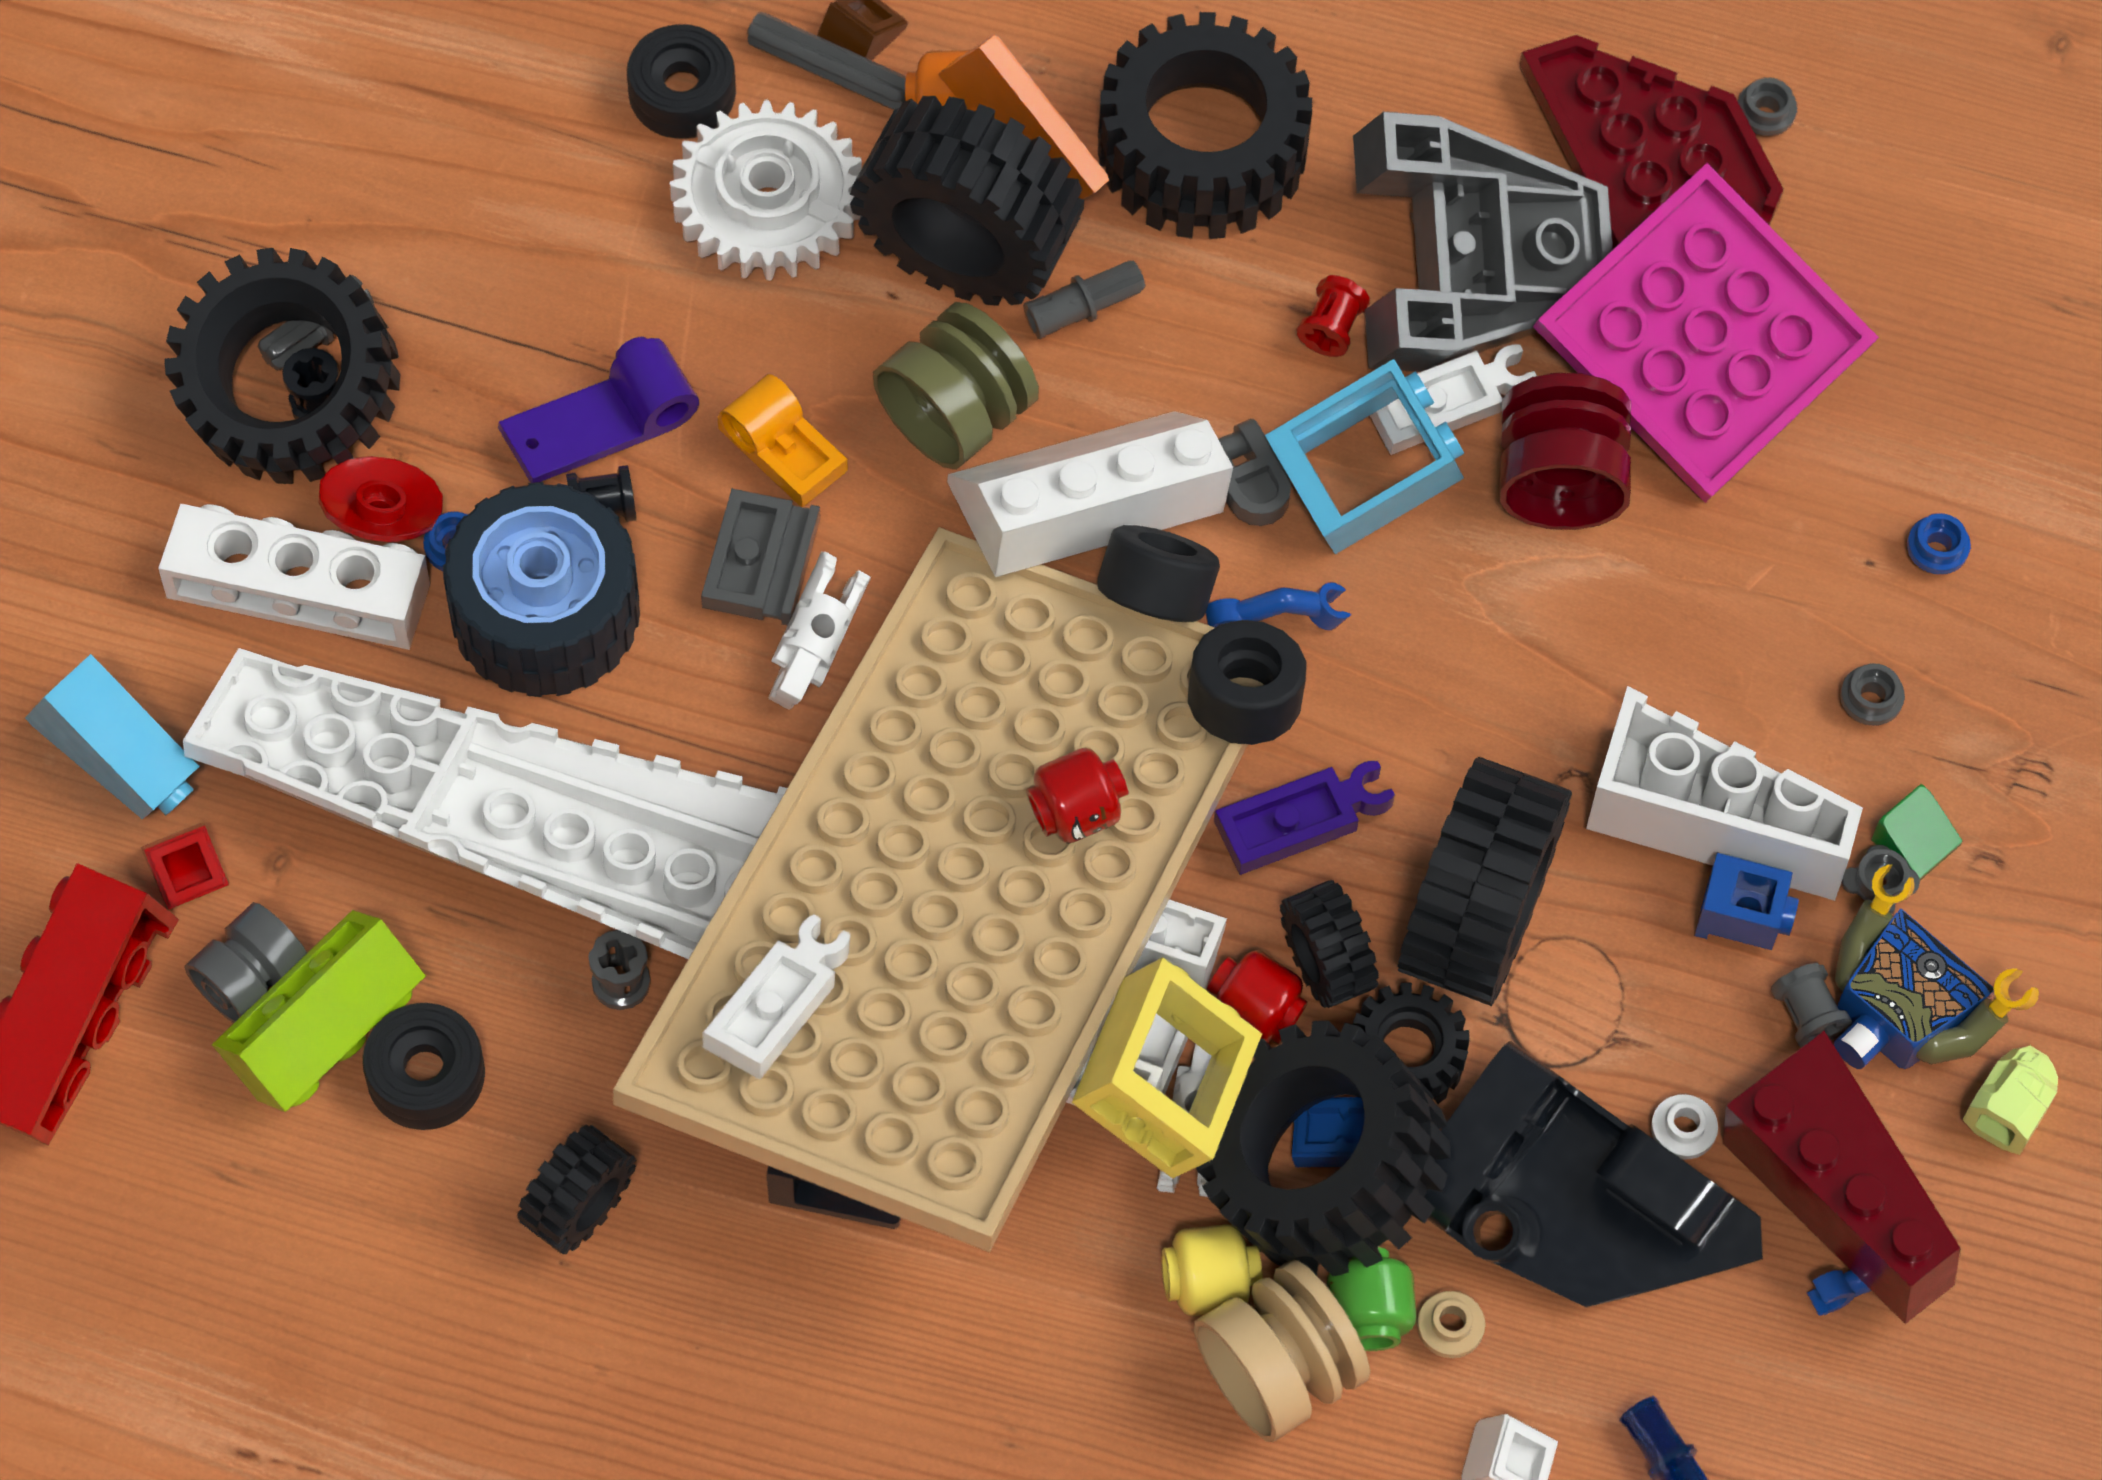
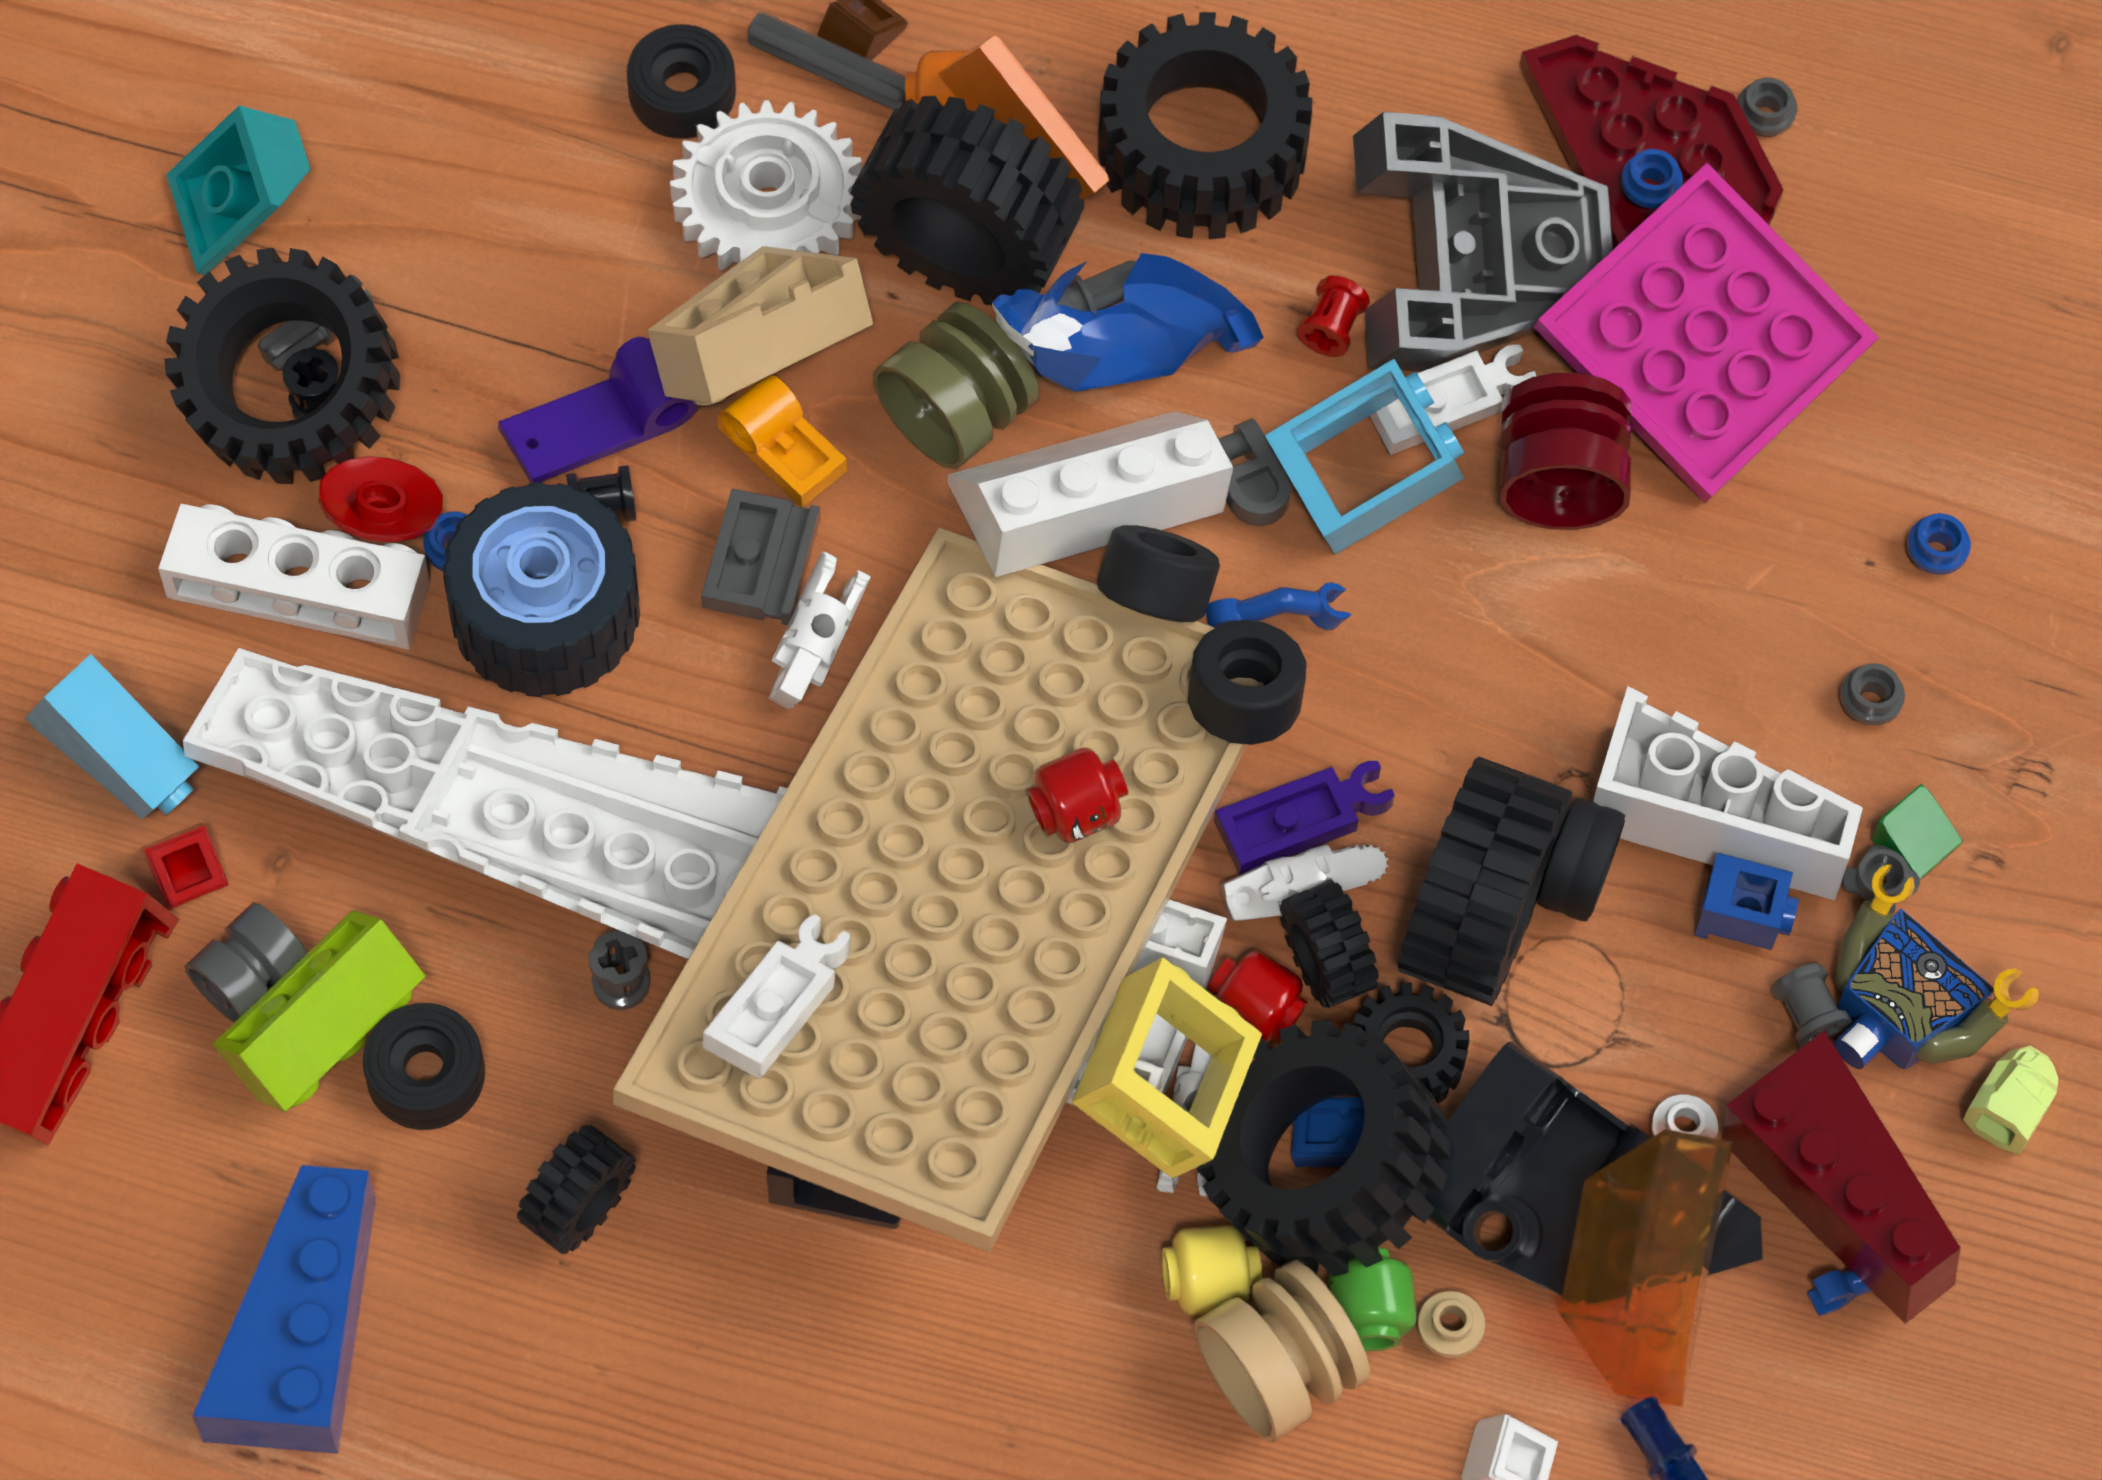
none -> teal slope [166,105,311,275]
none -> blue wedge [193,1165,376,1454]
none -> tan wedge [647,246,873,405]
none -> blue animal [992,253,1264,391]
none -> white hinge [1220,844,1389,921]
none -> black tyre [1538,798,1625,922]
none -> clear orange wedge [1559,1129,1733,1408]
none -> blue plate [1621,149,1683,208]

